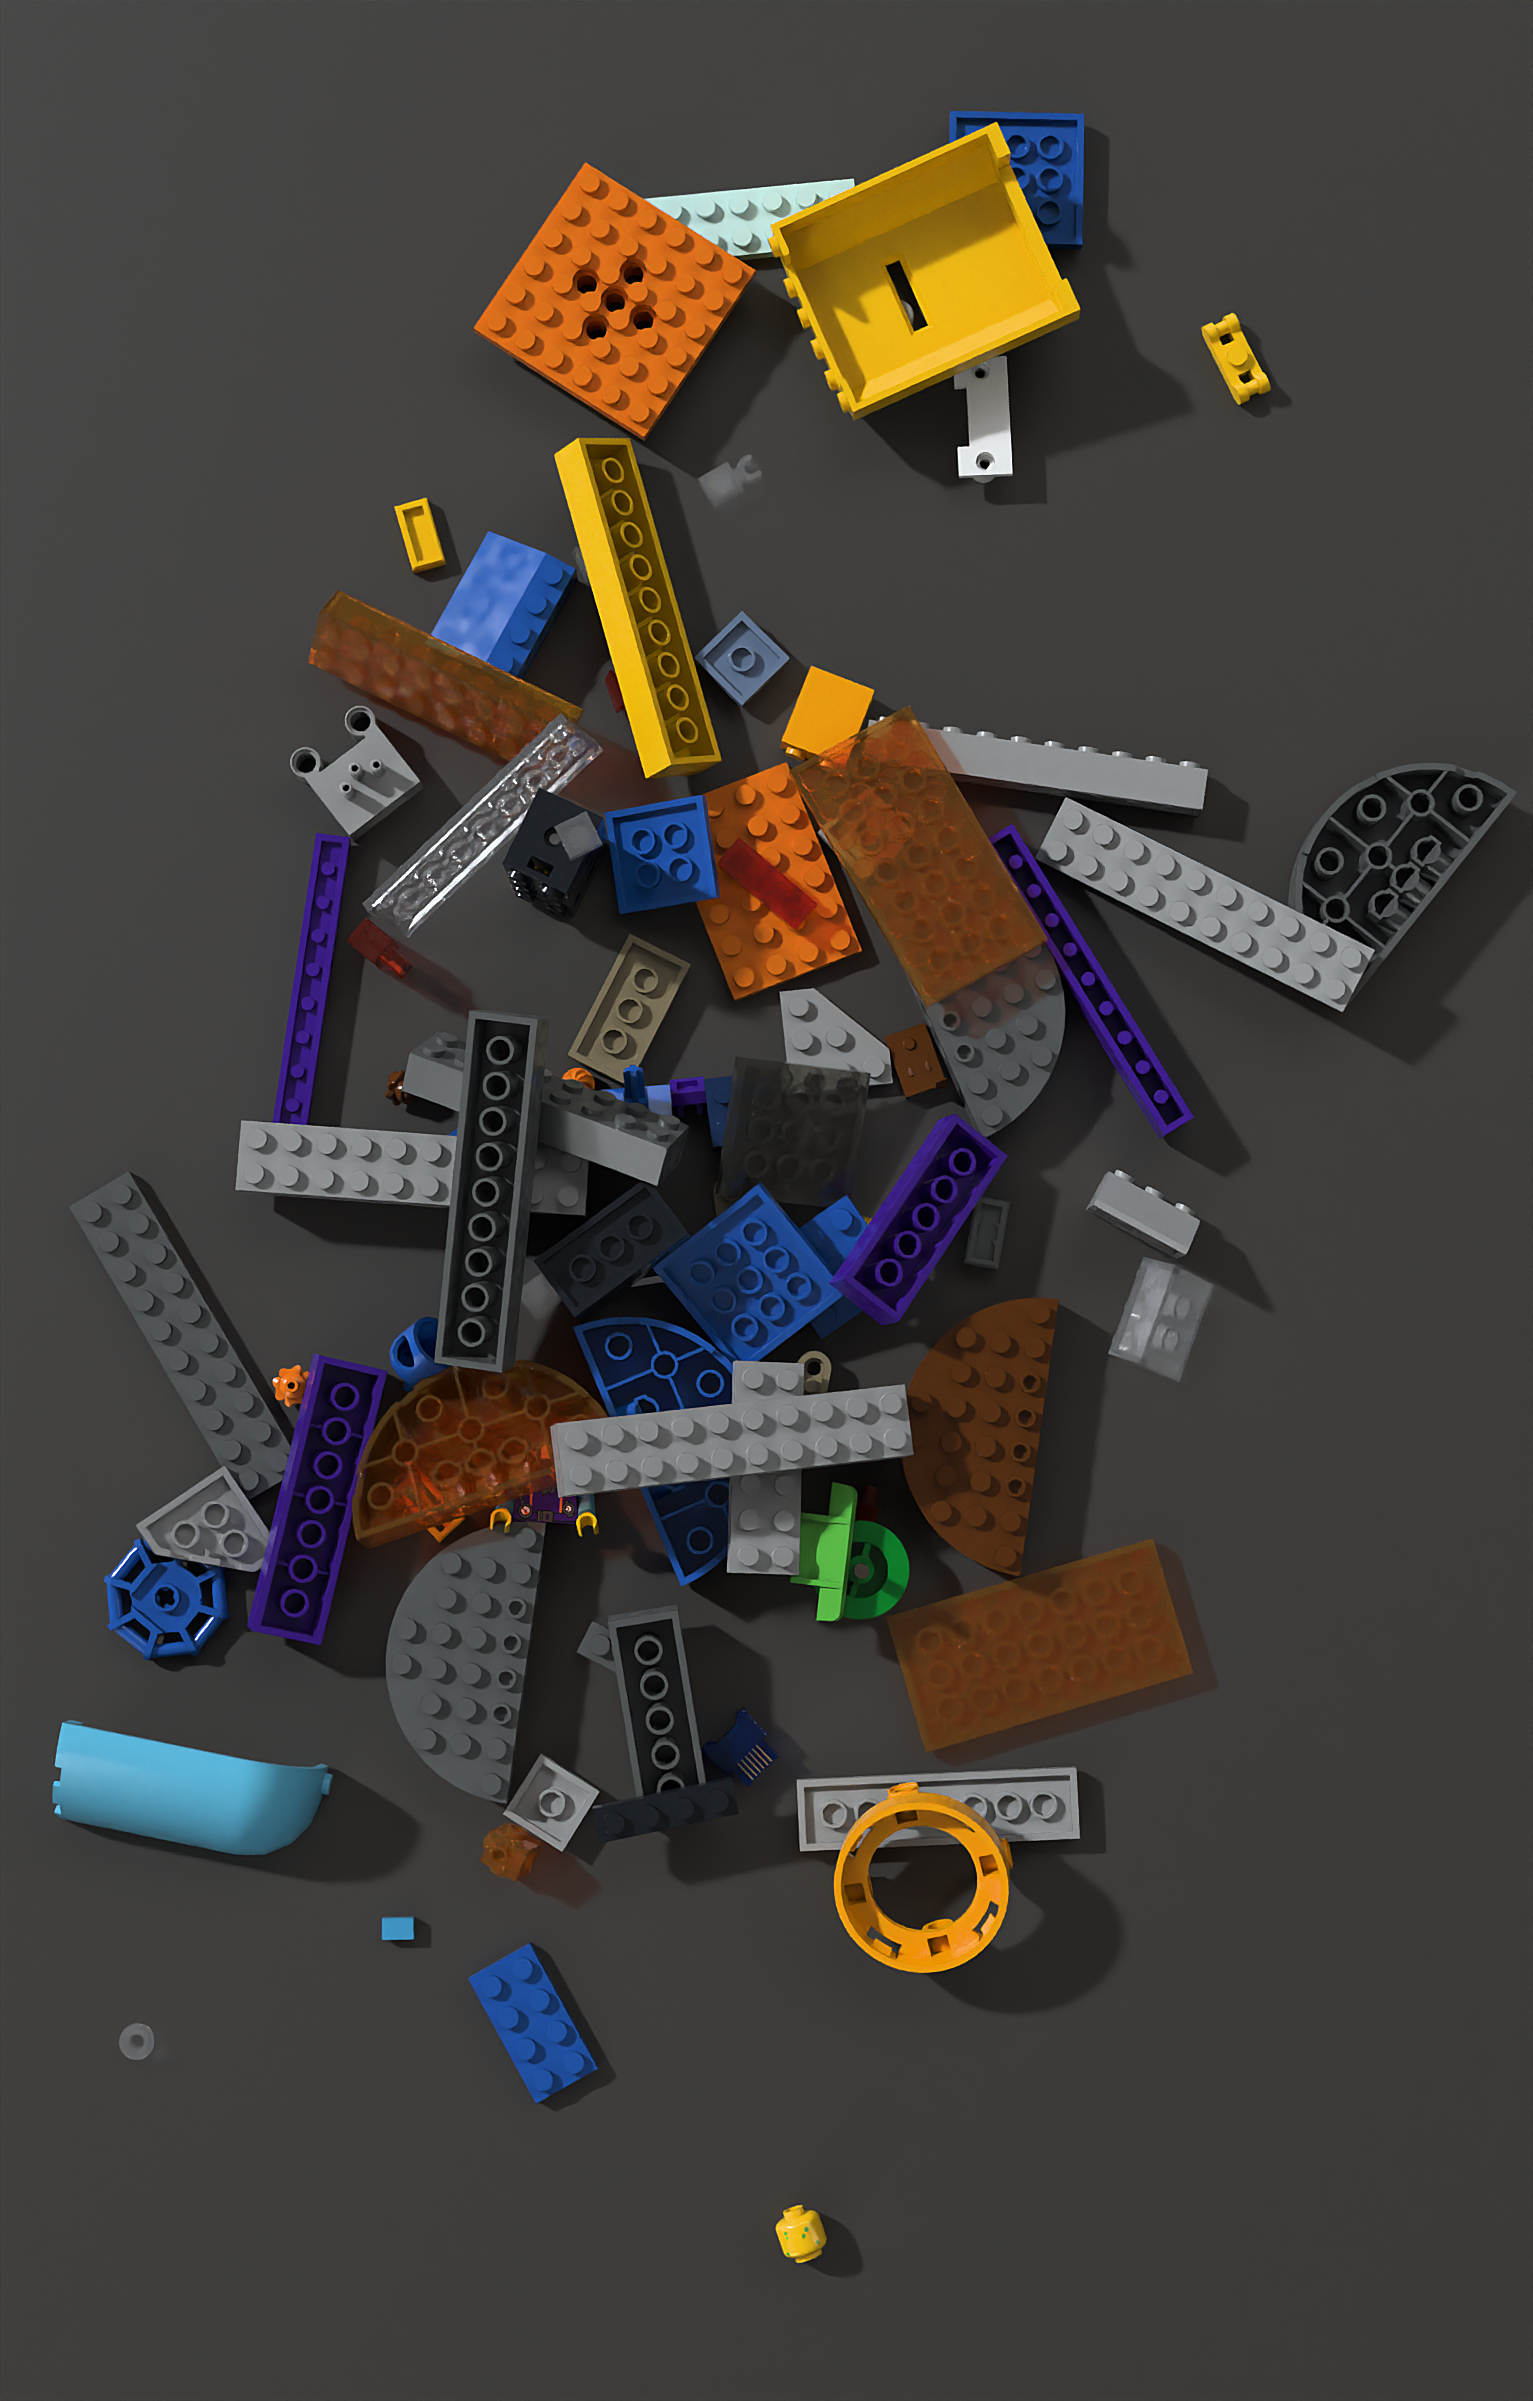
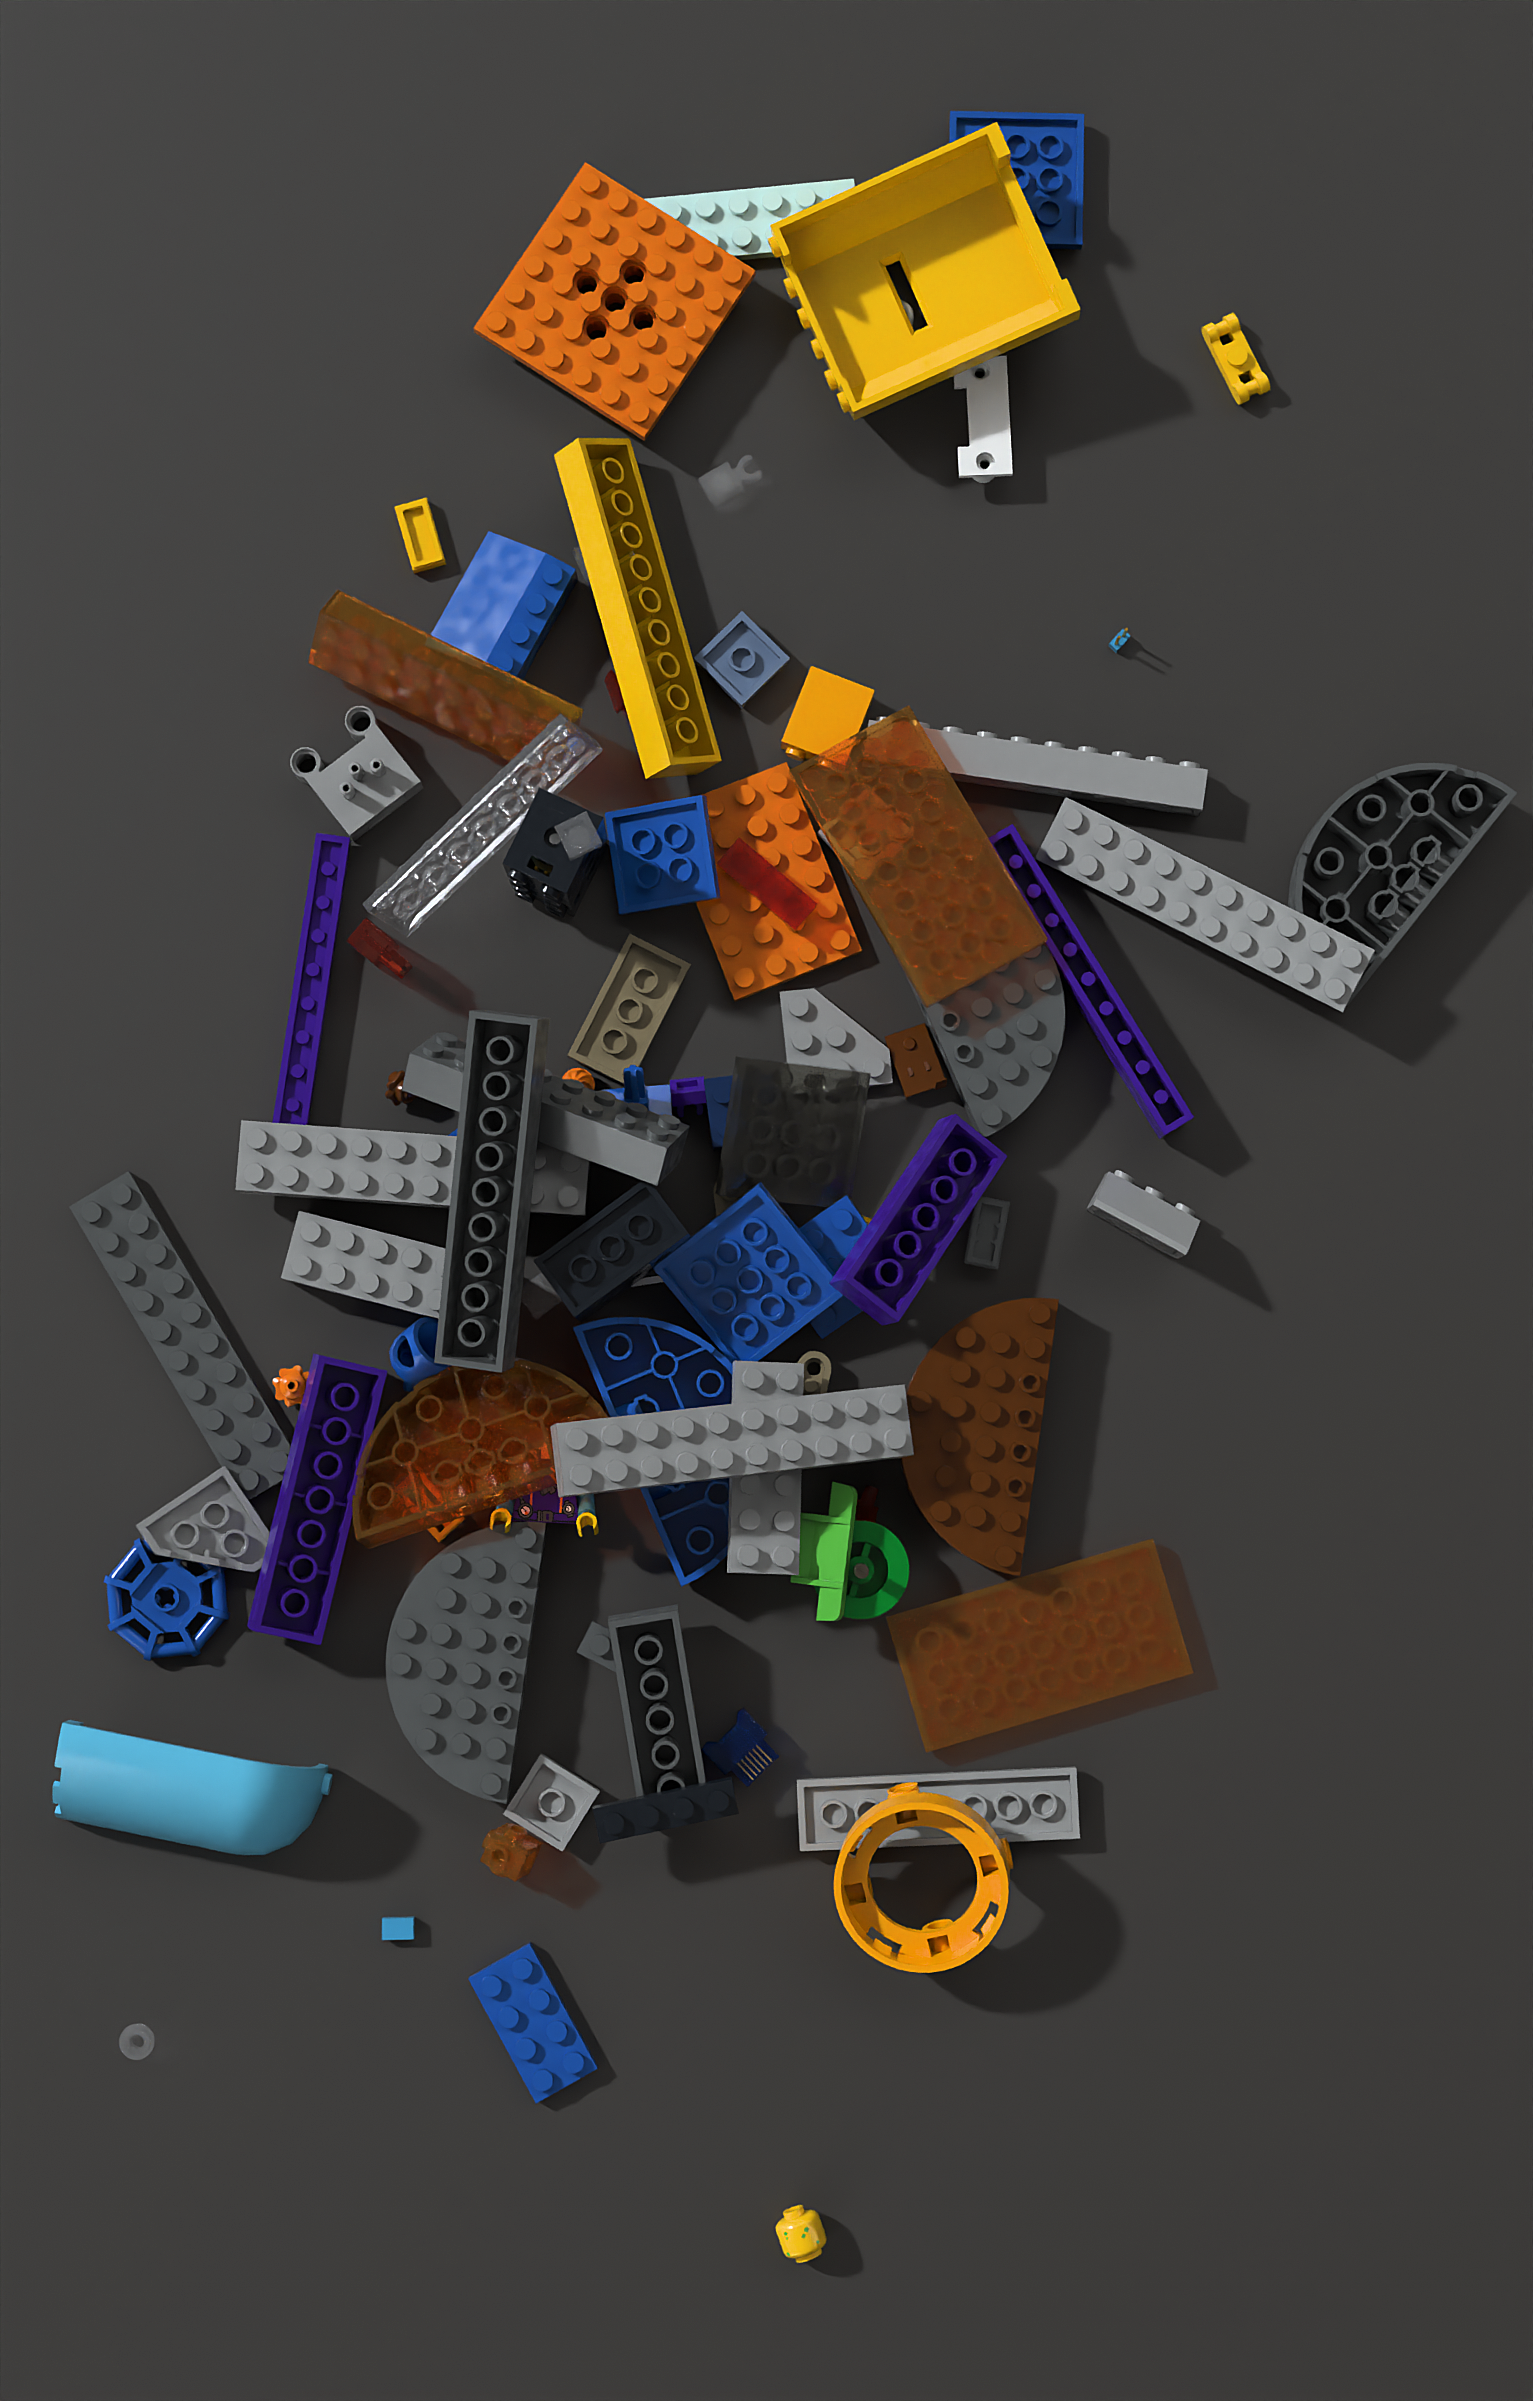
clear slope [1108,1257,1214,1382] -> none
none -> light grey brick [281,1211,446,1319]
none -> dark azure piece [1108,627,1131,653]

